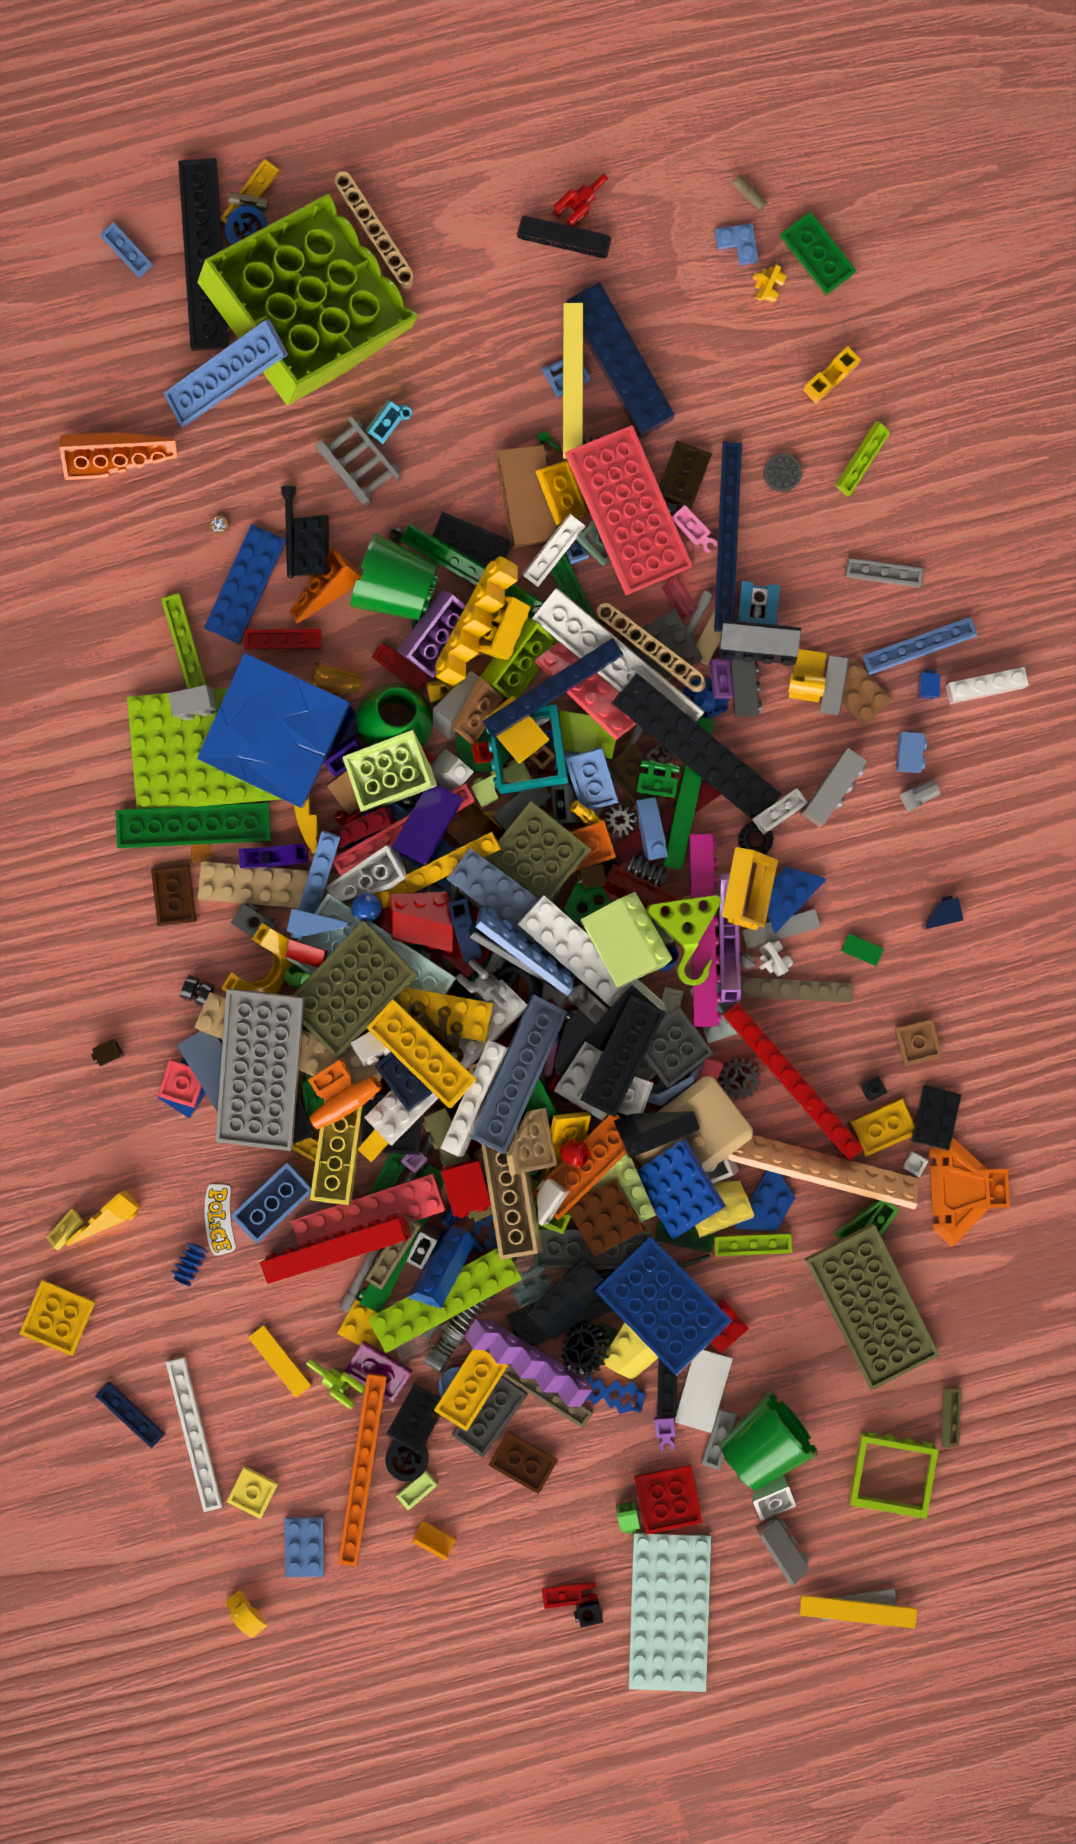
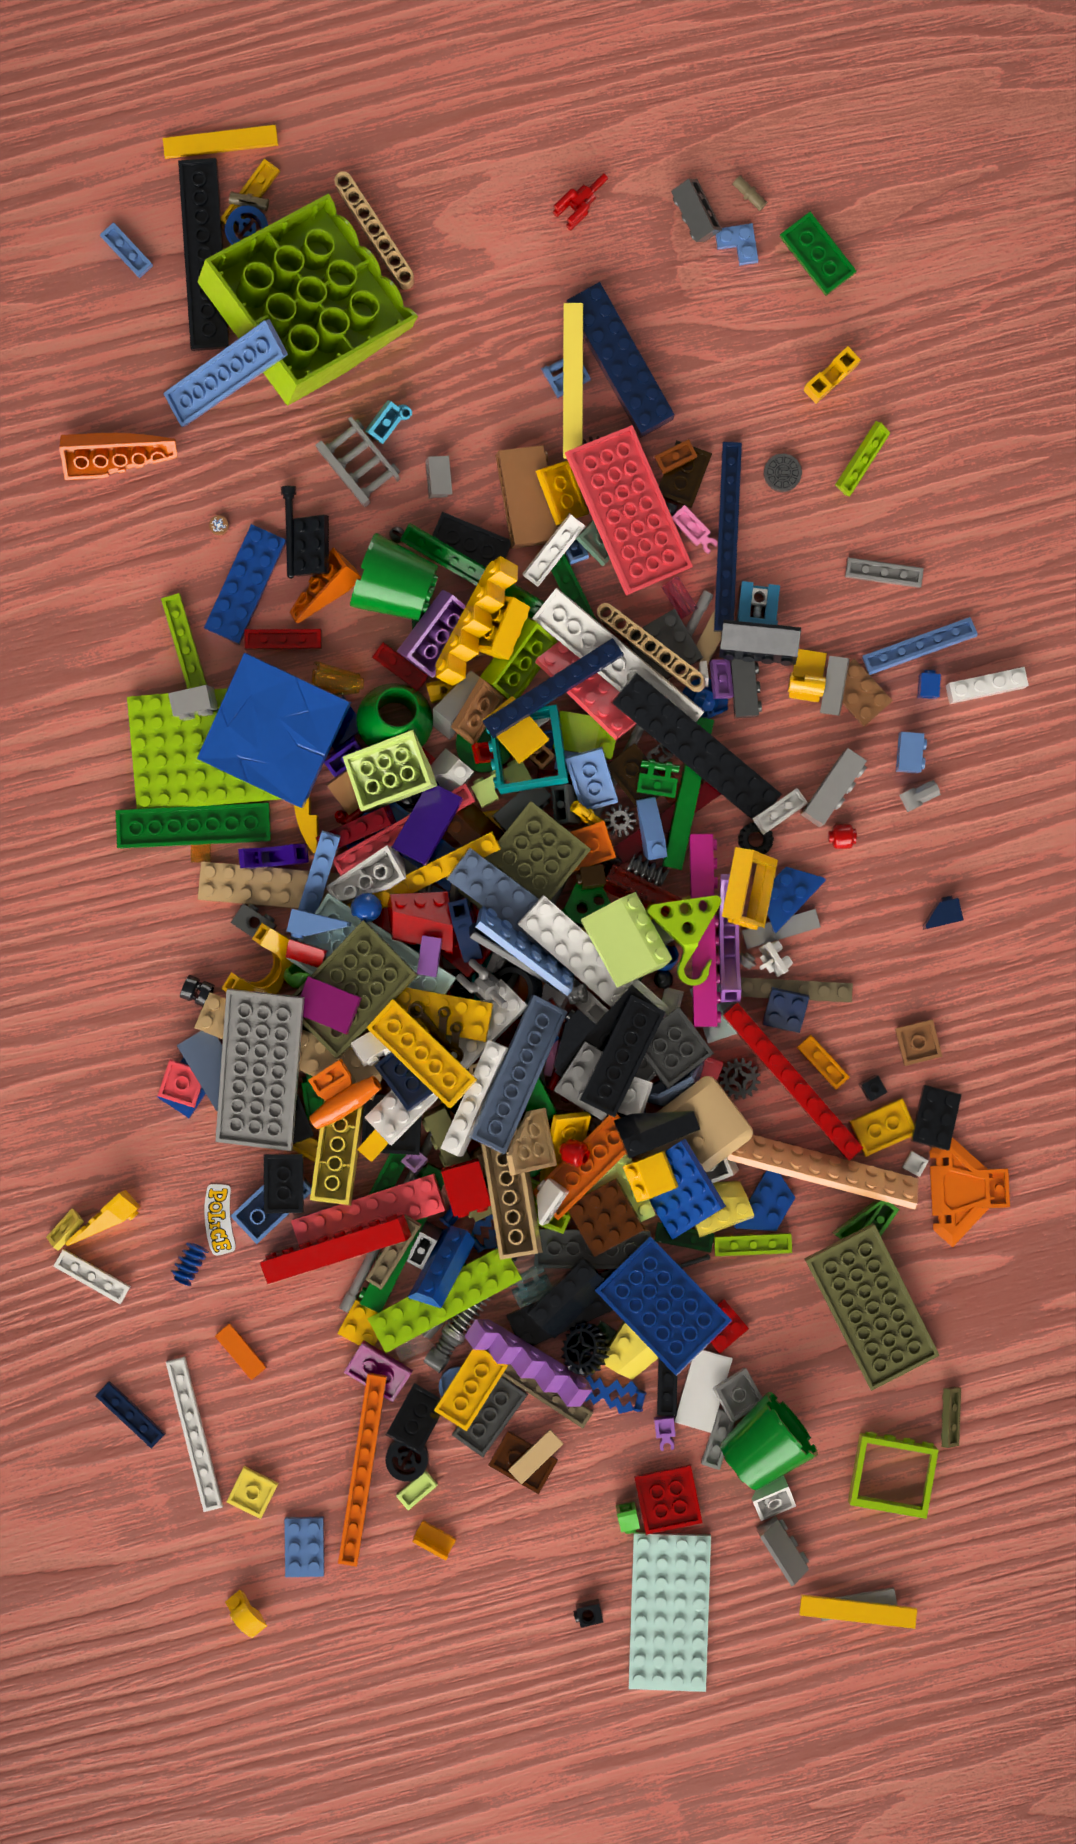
yellow plate [19,1280,96,1356] -> none
dark brown brick [91,1039,124,1066] -> none
reddish brown tile [151,865,197,927] -> none
yellow tile [248,1325,312,1398] -> none
lime plant [306,1359,365,1409] -> none
black beam [517,216,612,258] -> none
green hand [537,431,562,453] -> none
red hinge [542,1582,598,1609] -> none
yellow hips [753,265,787,302] -> none
green tile [841,934,884,966] -> none
none -> white plate [53,1249,131,1304]
none -> yellow tile [162,125,278,159]
none -> orange tile [215,1323,267,1381]
none -> black plate [264,1154,304,1213]
none -> magenta tile [300,976,362,1034]
none -> medium lavender tile [417,936,442,977]
none -> light grey hinge [425,456,452,499]
none -> tan tile [508,1429,563,1484]
none -> yellow slope [623,1151,679,1202]
none -> dark orange plate [654,439,697,474]
none -> black plate [654,971,673,989]
none -> dark grey brick [671,179,722,242]
none -> white tile [699,661,709,687]
none -> light grey plate [713,1368,762,1422]
none -> dark blue plate [762,987,809,1033]
none -> light orange tile [796,1034,850,1090]
none -> red head [828,824,857,849]

